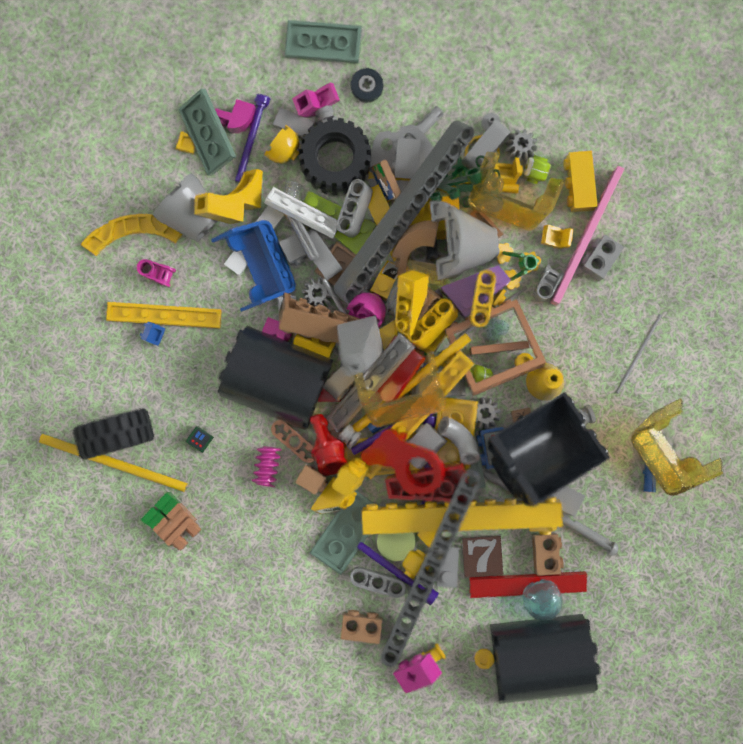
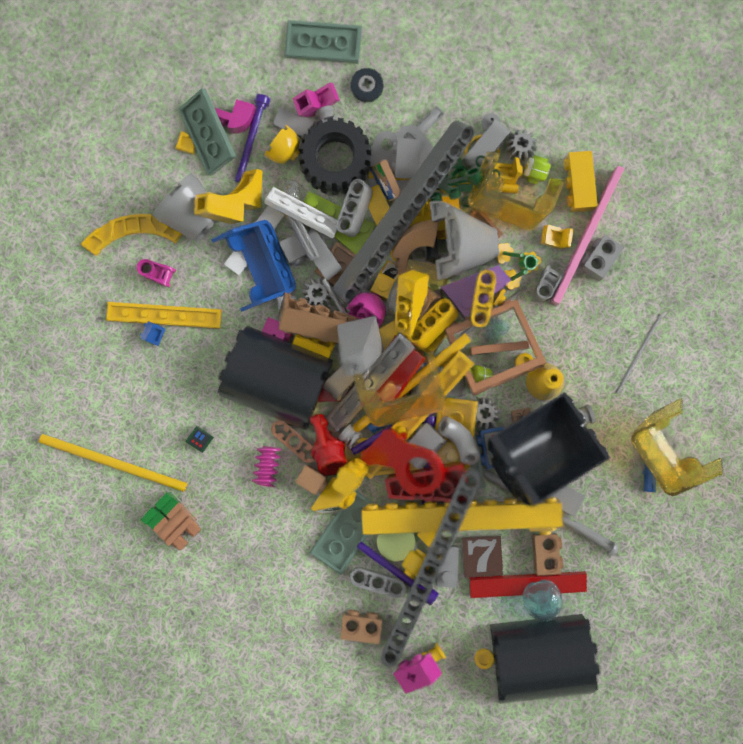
black tyre [72,408,155,460] -> none

